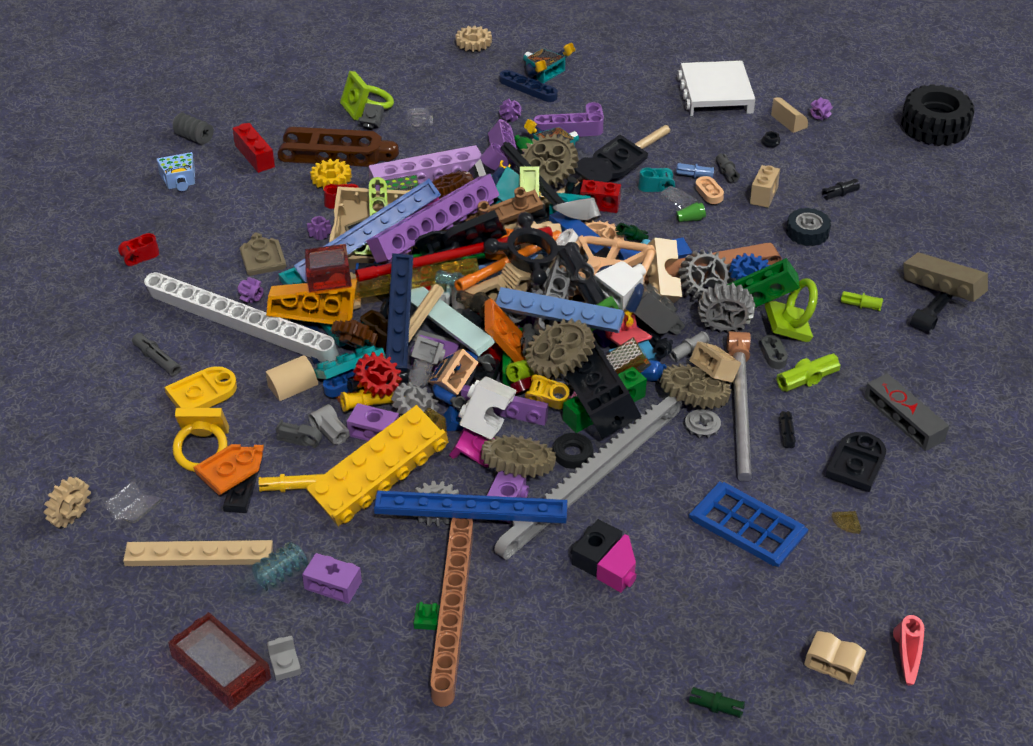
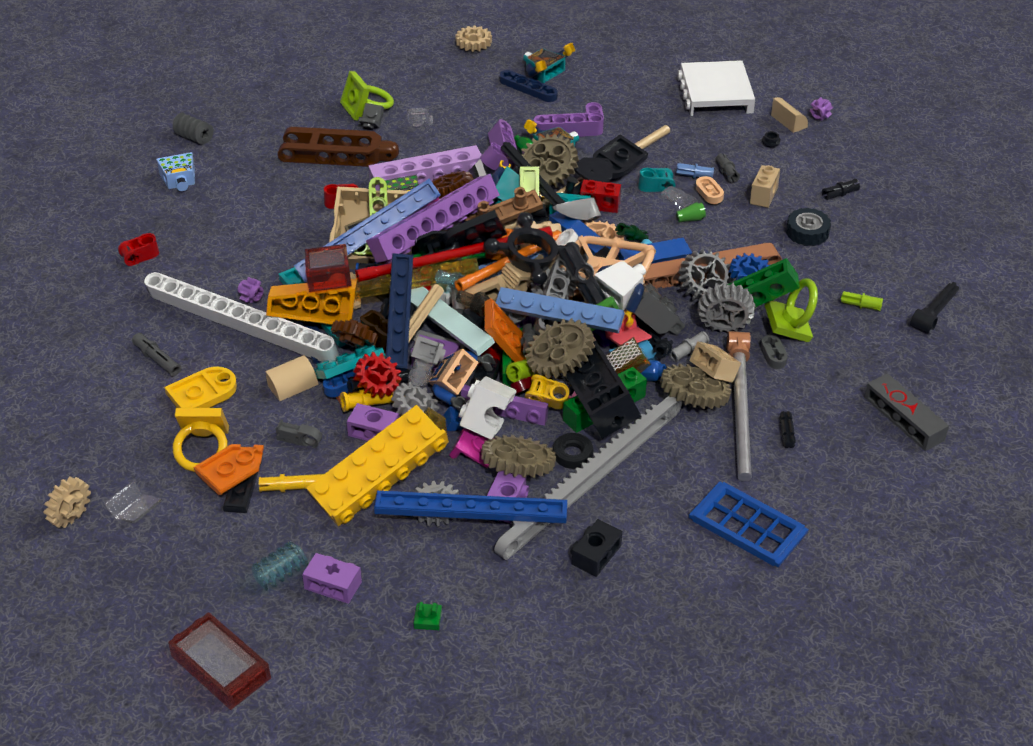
tan plate [123,540,273,566] -> none
red brick [232,123,275,173] -> none
dark tan tile [240,232,287,276] -> none
light grey bracket [267,636,302,681] -> none
medium lavender gear [307,216,332,240] -> none
light grey piece [308,404,350,445] -> none
yellow gear [310,159,352,190] -> none
nougat beam [430,518,473,707] -> none
medium lavender gear [499,99,521,122] -> none
dark pink slope [597,534,637,593] -> none
arch [647,238,682,303] -> none
light grey gear [685,409,721,438] -> none
dark green pin [689,687,745,718] -> none
lime piece [776,353,841,392] -> none
tan brick [804,631,866,685] -> none
black plate [825,432,886,492] -> none
clear yellow tile [832,511,861,534] -> none
coral piece [893,615,924,686] -> none
black tyre [901,84,975,146] -> none
dark tan brick [903,252,988,302] -> none

